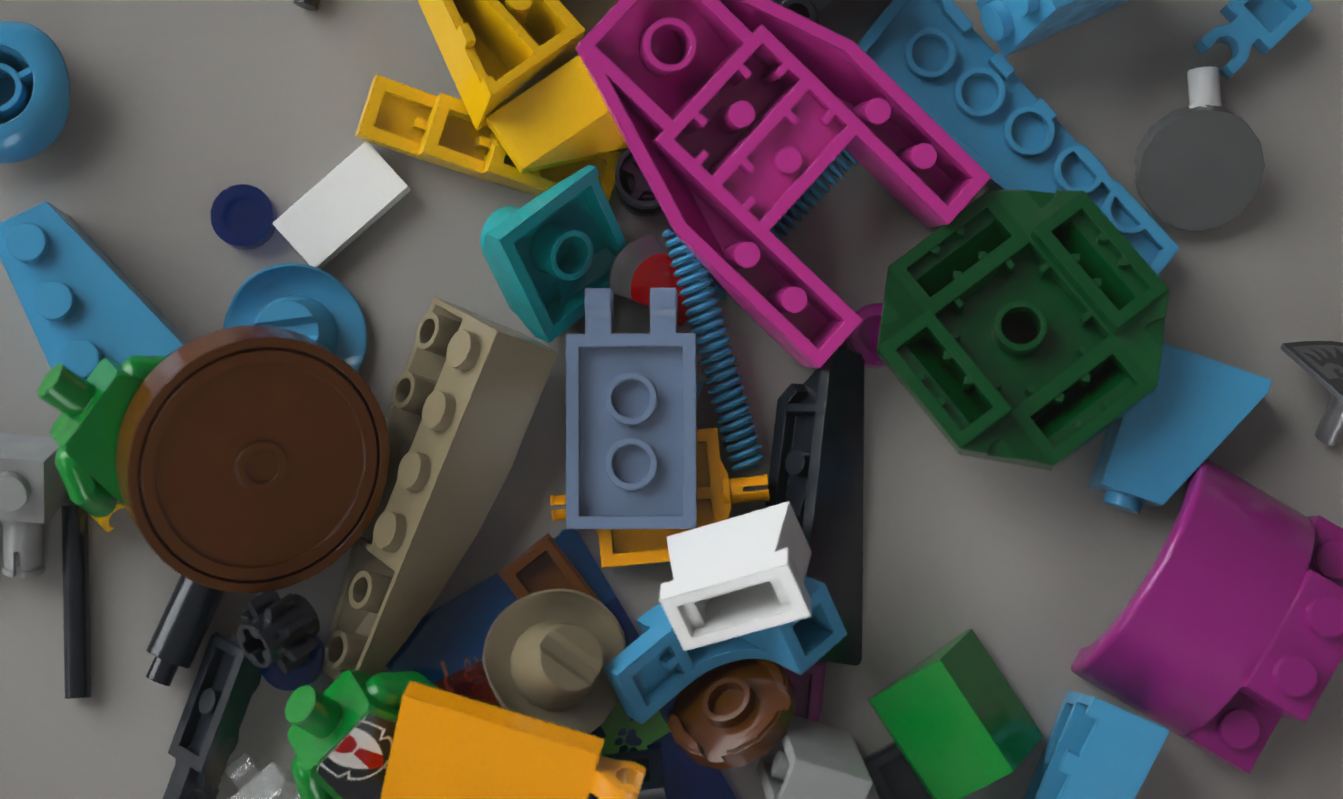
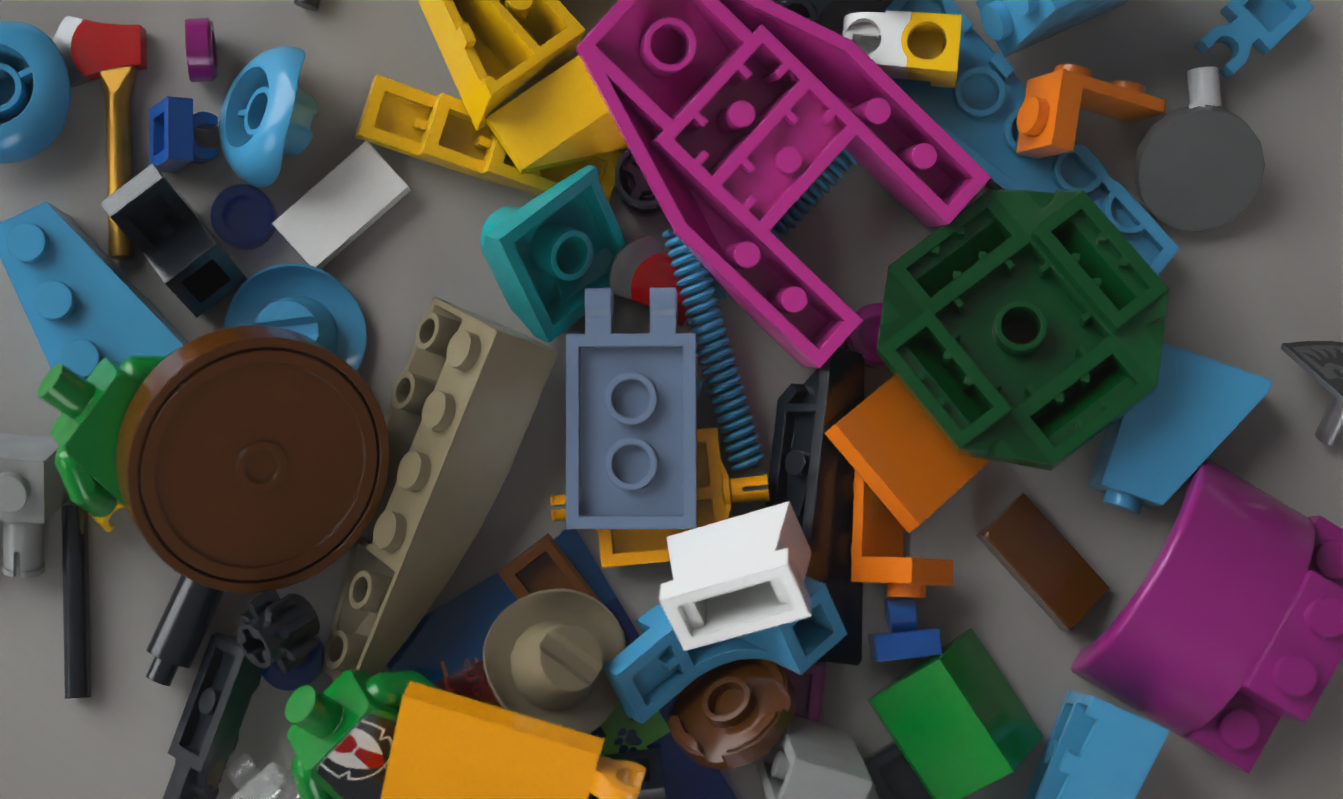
none -> piece [53,15,147,260]
none -> black brick [100,163,247,318]
none -> blue tile [149,96,218,173]
none -> magenta tile [185,18,218,82]
none -> dark azure hat [219,46,319,188]
none -> orange tile [825,375,991,533]
none -> leg [842,10,962,89]
none -> orange bracket [851,470,953,598]
none -> blue tile [868,597,942,662]
none -> reddish brown slope [976,493,1110,631]
none -> orange bracket [1016,64,1167,159]

